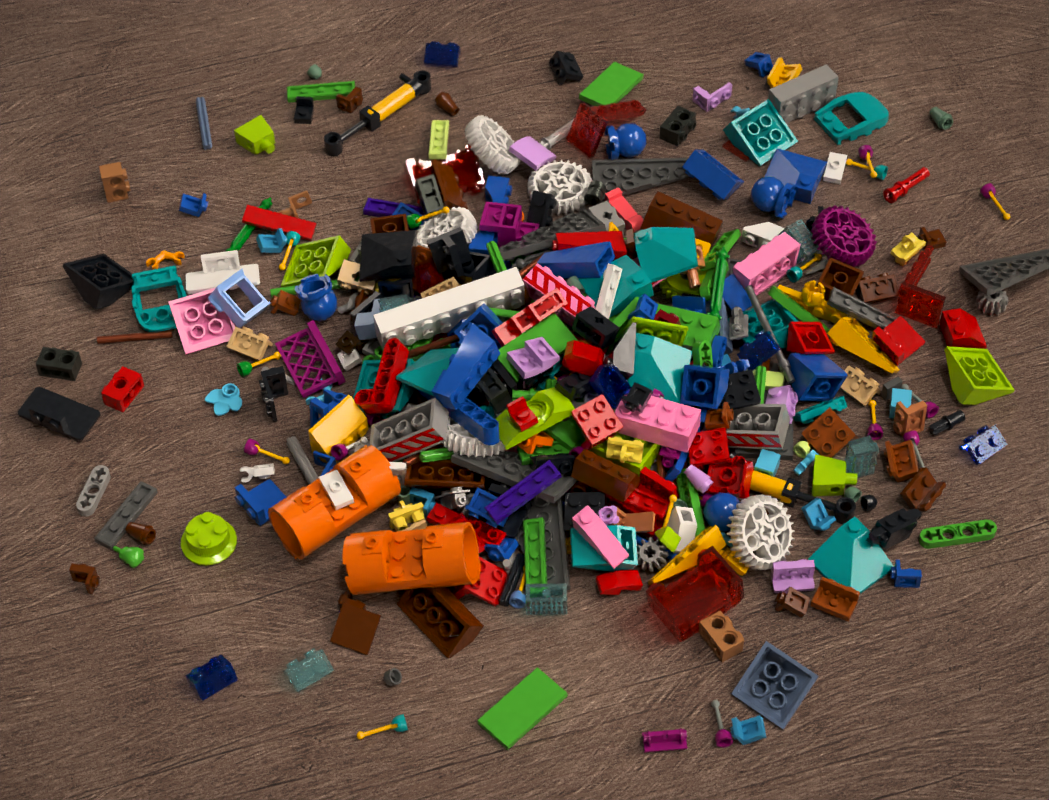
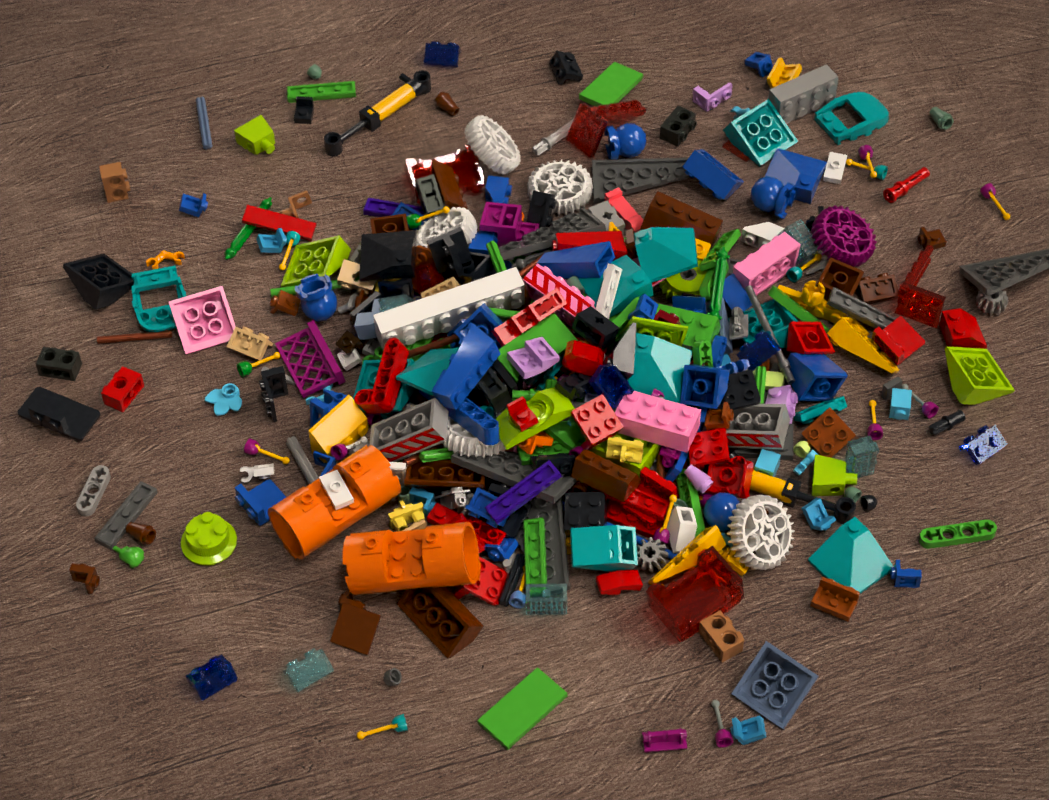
white bracket [186,250,260,294] -> none
light blue piece [208,268,271,328] -> none
reddish brown bracket [336,87,363,114] -> none
yellowish green tile [429,120,449,159] -> none
lavender slope [509,136,556,171] -> none
bright pink slope [572,505,629,569] -> none
pearl dark grey wheel [584,181,606,206] -> none
lavender plate [598,505,620,526] -> none
nougat bracket [607,507,656,533] -> none
black bracket [621,382,653,413] -> none
lime slope [655,526,681,552] -> none
nougat bracket [680,245,706,289] -> none
lavender bracket [771,559,815,593] -> none
reddish brown bracket [775,587,810,617] -> none
tan bracket [840,366,881,406] -> none
black hinge [866,508,922,549] -> none
dark orange bracket [884,440,919,483] -> none
light yellow hips [890,233,926,266] -> none
nougat bracket [893,401,927,437] -> none
reddish brown bracket [900,467,947,512] -> none
hinge [903,431,925,468] -> none

